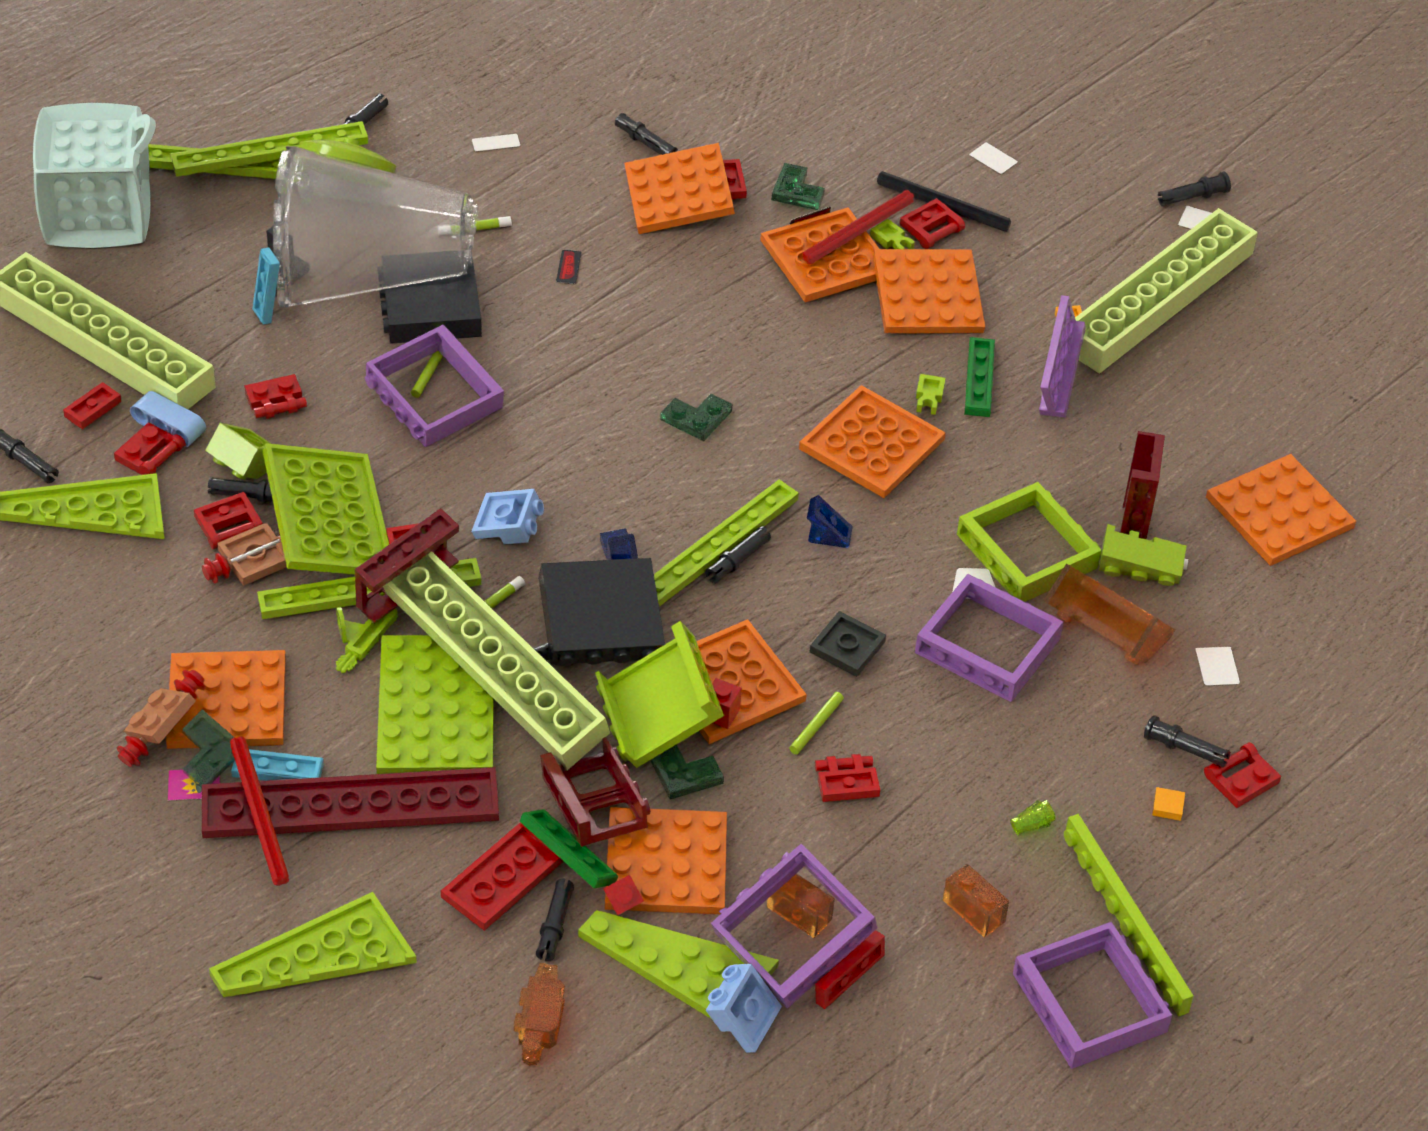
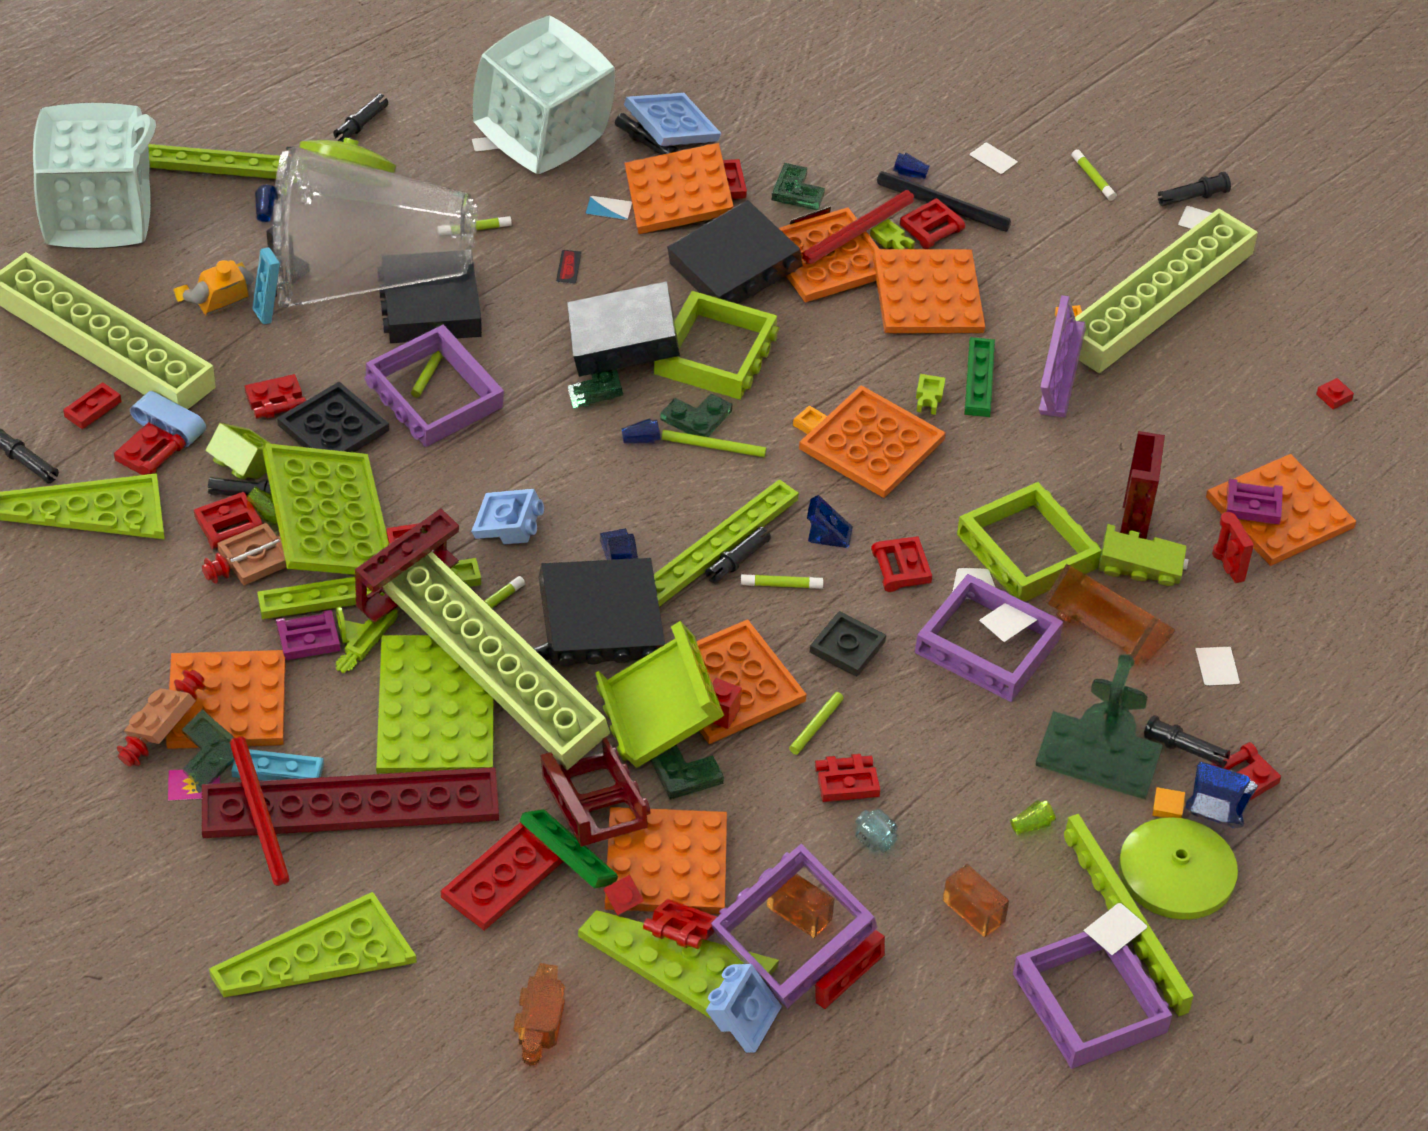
lime plate [170,121,368,177] -> none
black pin [536,878,574,961] -> none
none -> light orange torso [173,260,254,316]
none -> clear neon green cone [246,486,277,524]
none -> clear blue cone [255,184,279,222]
none -> magenta plate [276,610,340,660]
none -> black plate [277,382,389,452]
none -> light aqua piece [473,15,615,174]
none -> brick [567,281,680,377]
none -> clear green plate [567,369,624,409]
none -> sticker [586,196,632,220]
none -> clear blue cone [621,418,661,444]
none -> light blue plate [624,93,721,146]
none -> red plate [643,899,717,949]
none -> lime window [654,291,780,400]
none -> lime bar [662,430,767,458]
none -> black brick [667,200,802,304]
none -> lime bar [741,574,823,589]
none -> light orange tile [793,405,827,434]
none -> clear light blue head [855,809,899,852]
none -> red plate [871,536,932,592]
none -> clear blue cone [893,152,930,179]
none -> white sticker [979,603,1037,642]
none -> clear green plate [1035,654,1163,800]
none -> lime bar [1072,150,1117,201]
none -> white sticker [1083,903,1147,955]
none -> lime dish [1119,817,1238,920]
none -> clear blue piece [1184,762,1258,828]
none -> red plate [1212,512,1254,584]
none -> magenta plate [1226,479,1283,524]
none -> red plate [1316,378,1354,410]

